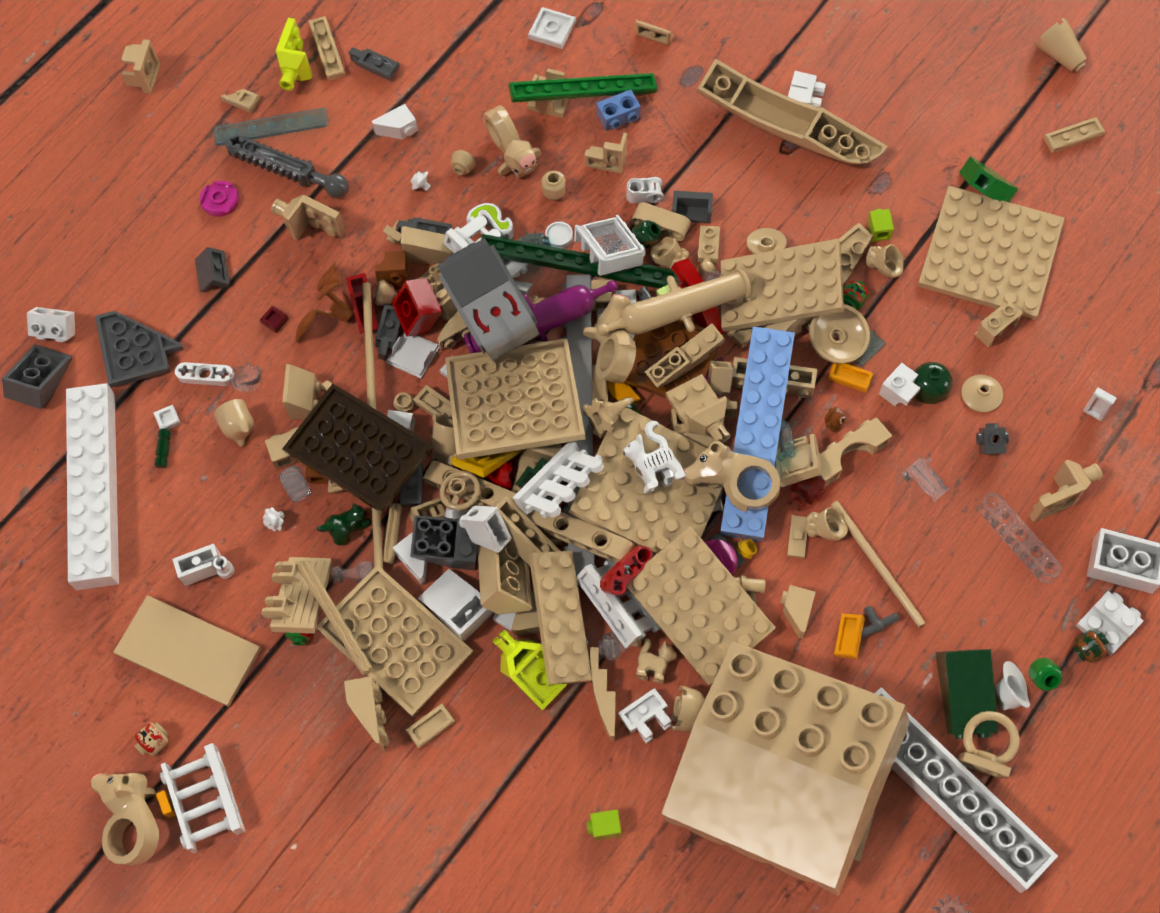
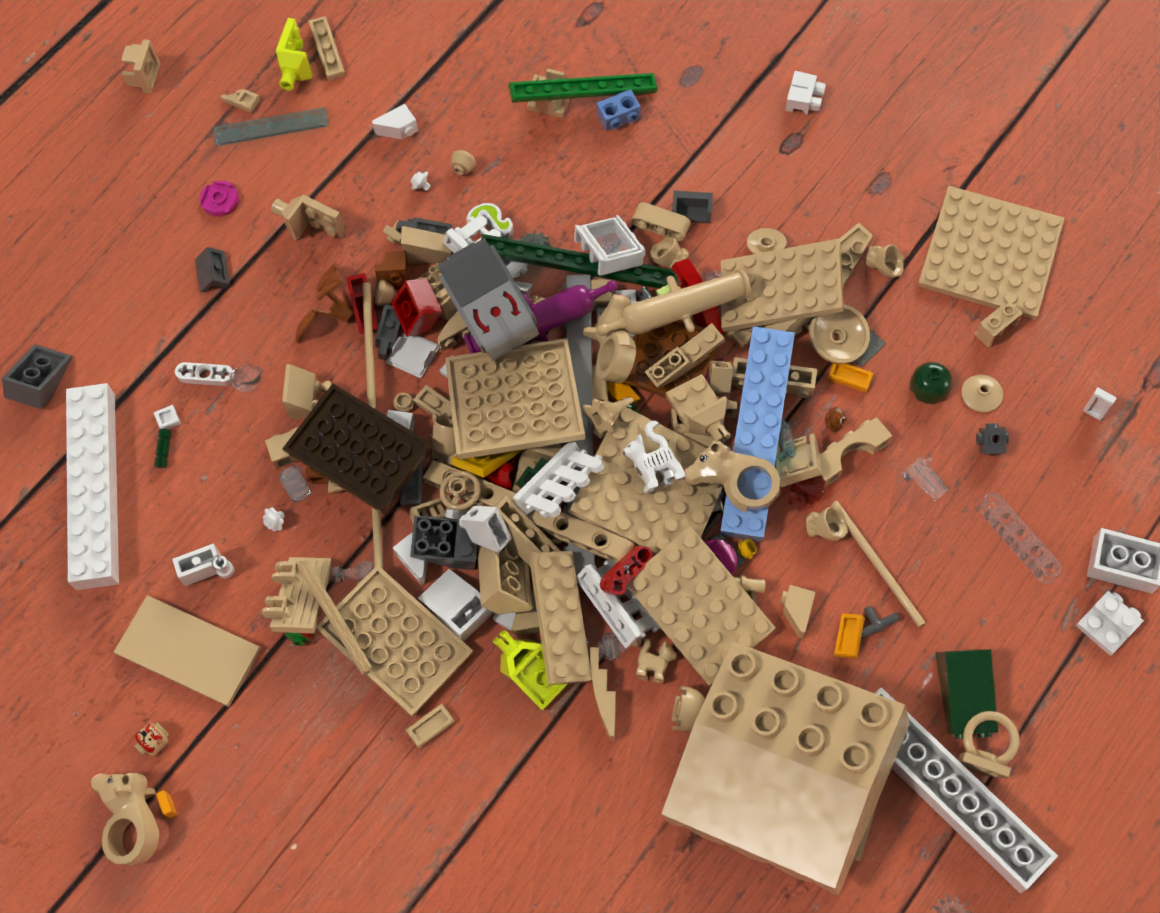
white brick [27,307,75,342] -> none
dark grey wing [95,311,184,388] -> none
white fence [160,743,246,853] -> none
tan piece [214,399,254,447] -> none
dark grey gear [225,135,349,198] -> none
dark red tile [260,306,289,333] -> none
dark green animal [317,503,371,546] -> none
tan slope [344,676,389,753] -> none
dark grey hinge [348,47,400,81] -> none
tan axle [383,503,402,564] -> none
tan animal [483,105,542,178] -> none
white tile [528,7,576,49] -> none
tan head [541,171,567,200] -> none
white piece [545,221,573,249] -> none
tan panel [585,133,628,174] -> none
lime brick [586,809,621,841] -> none
white plate [618,688,672,744] -> none
white piece [626,177,664,204] -> none
dark green head [632,220,661,249] -> none
tan slope [635,20,674,45] -> none
tan slope [696,59,888,164] -> none
tan plate [697,225,720,277] -> none
tan piece [787,515,807,559] -> none
green head [843,281,869,310] -> none
lime brick [867,209,894,242] -> none
white brick [879,363,920,406] -> none
green slope [959,156,1019,202] -> none
white piece [995,661,1030,710] -> none
green head [1028,658,1063,691] -> none
tan plate [1029,460,1103,523] -> none
tan cone [1035,18,1087,72] -> none
tan tile [1043,117,1105,153] -> none
dark green head [1073,629,1109,663] -> none

